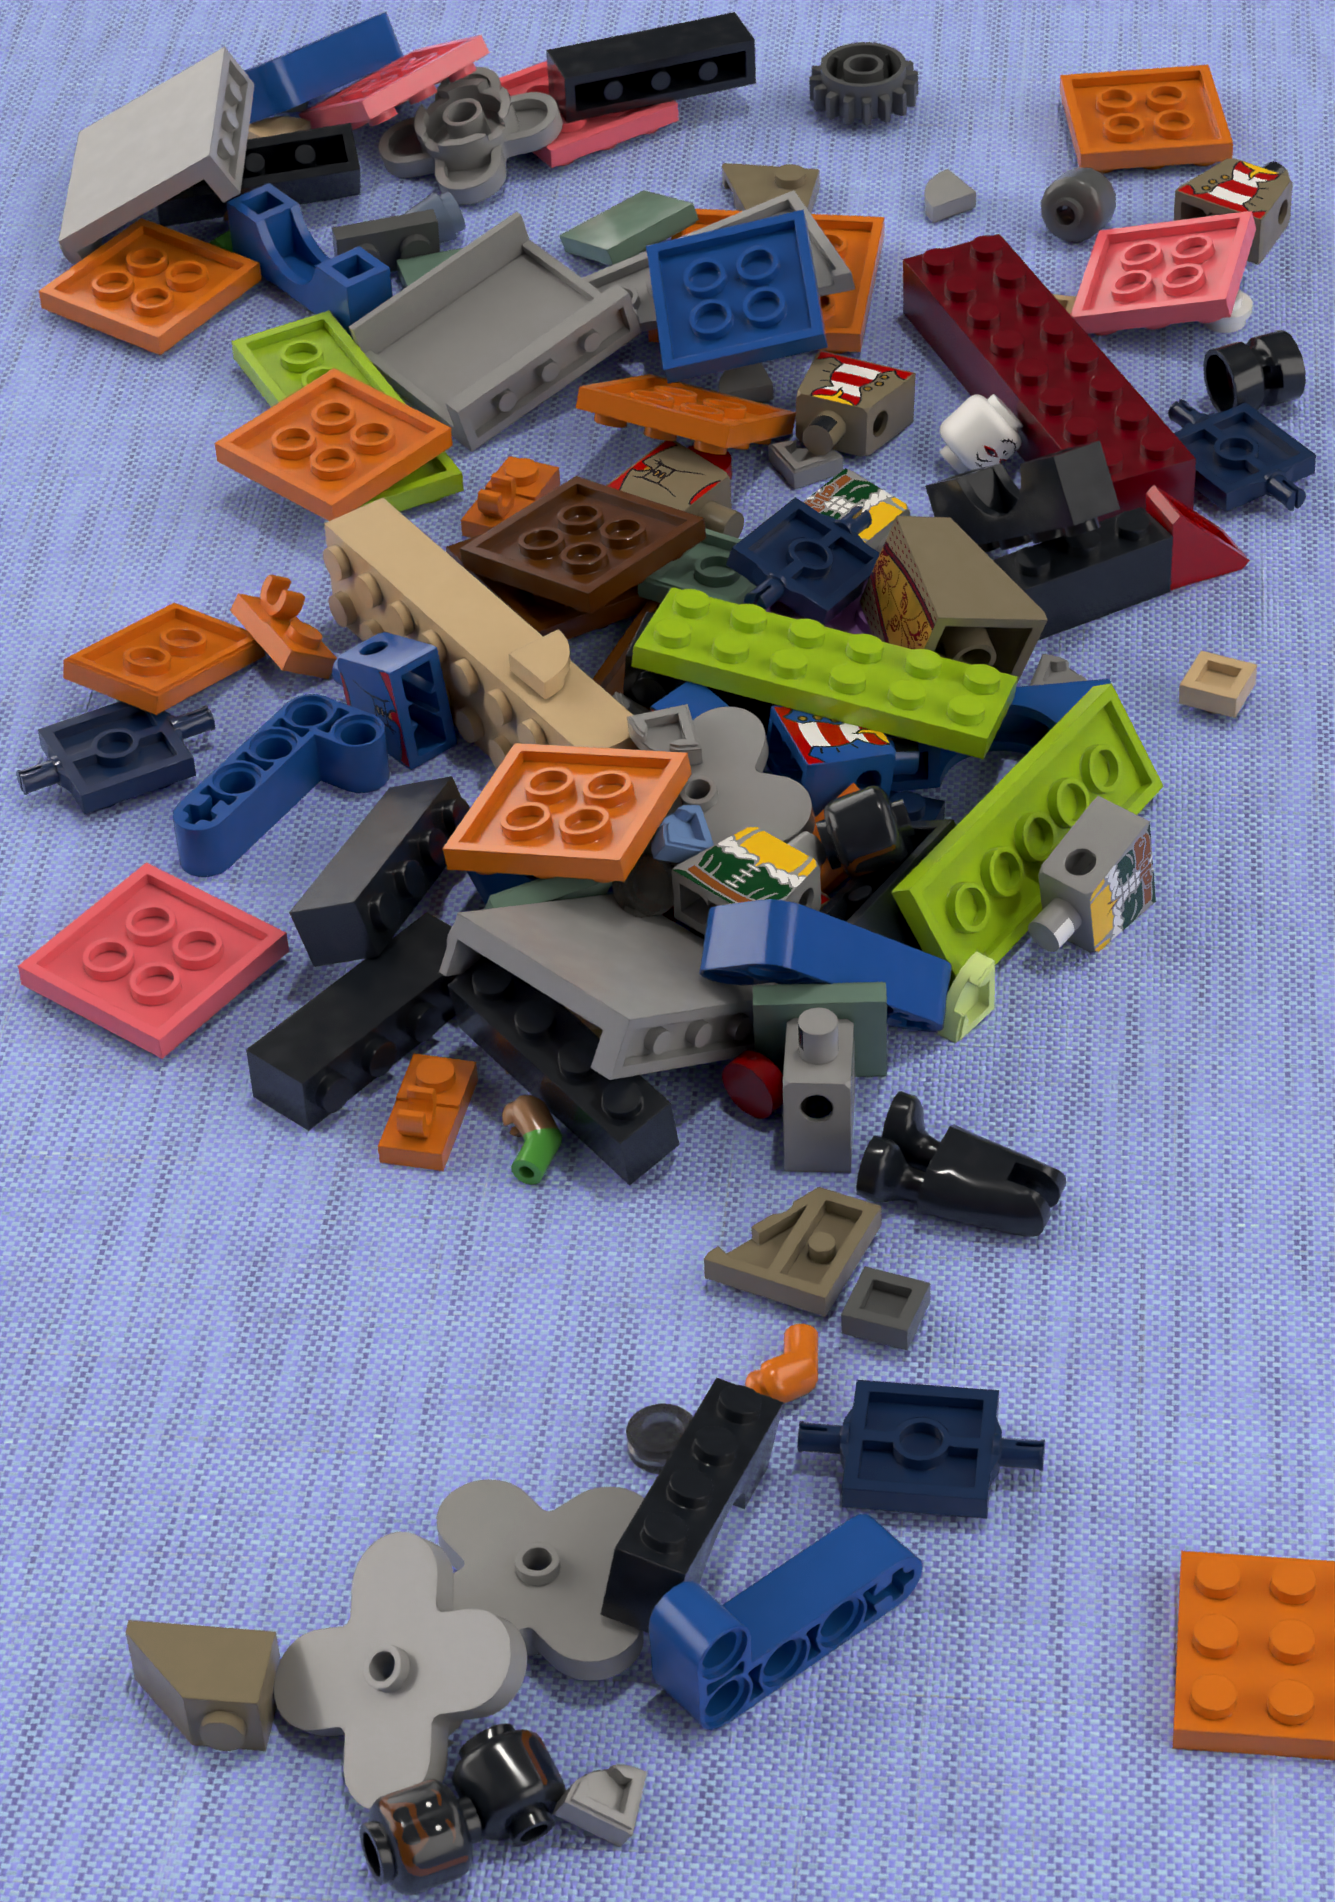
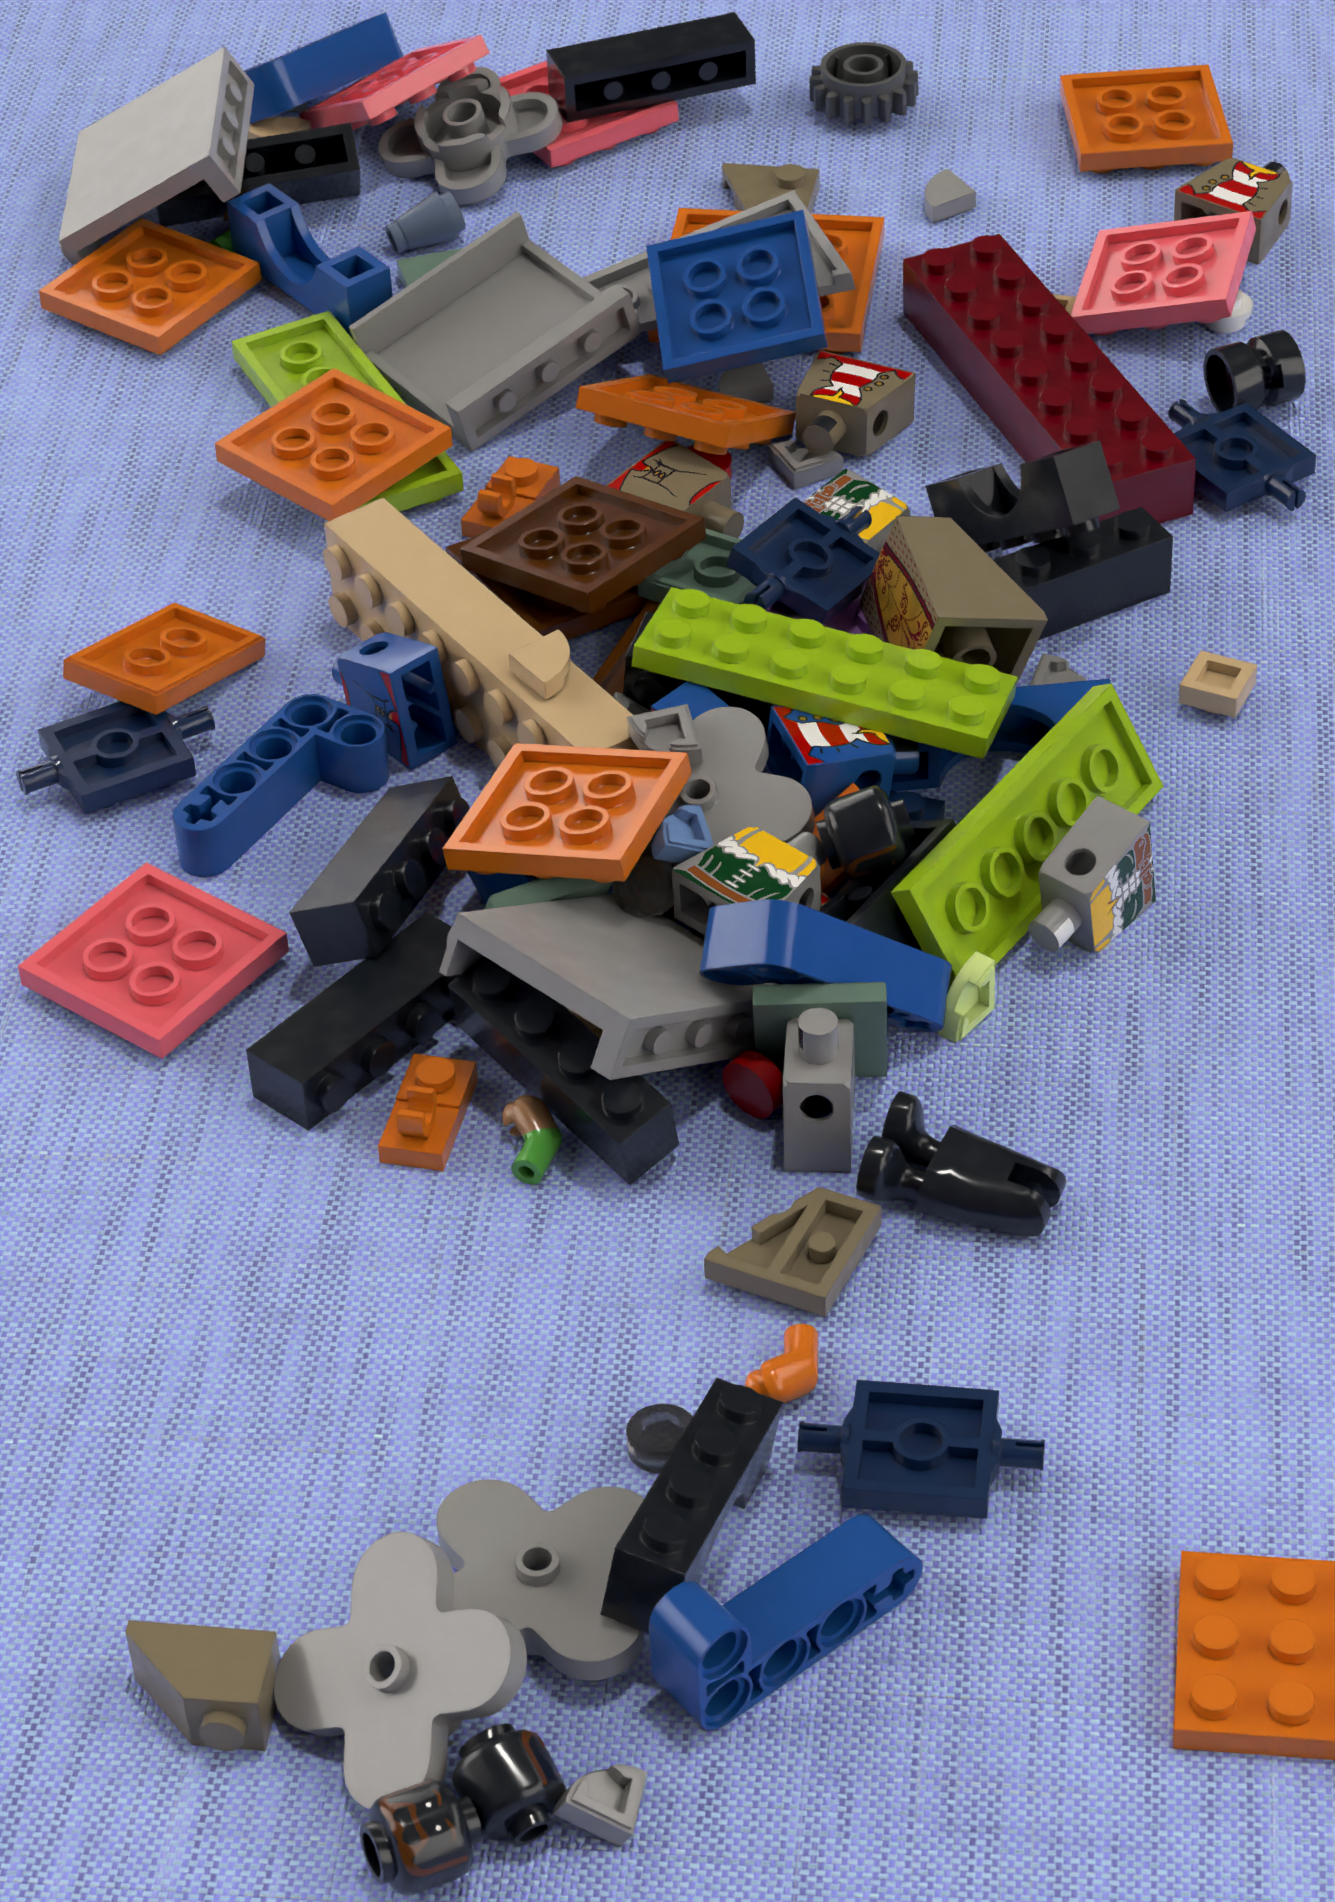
orange plate [230,575,337,679] -> none
dark grey plate [332,209,440,272] -> none
sand green tile [559,190,699,266] -> none
dark grey plate [841,1266,930,1351] -> none
white head [939,394,1023,474] -> none
dark grey head [1041,167,1116,242] -> none
red slope [1145,485,1250,590] -> none

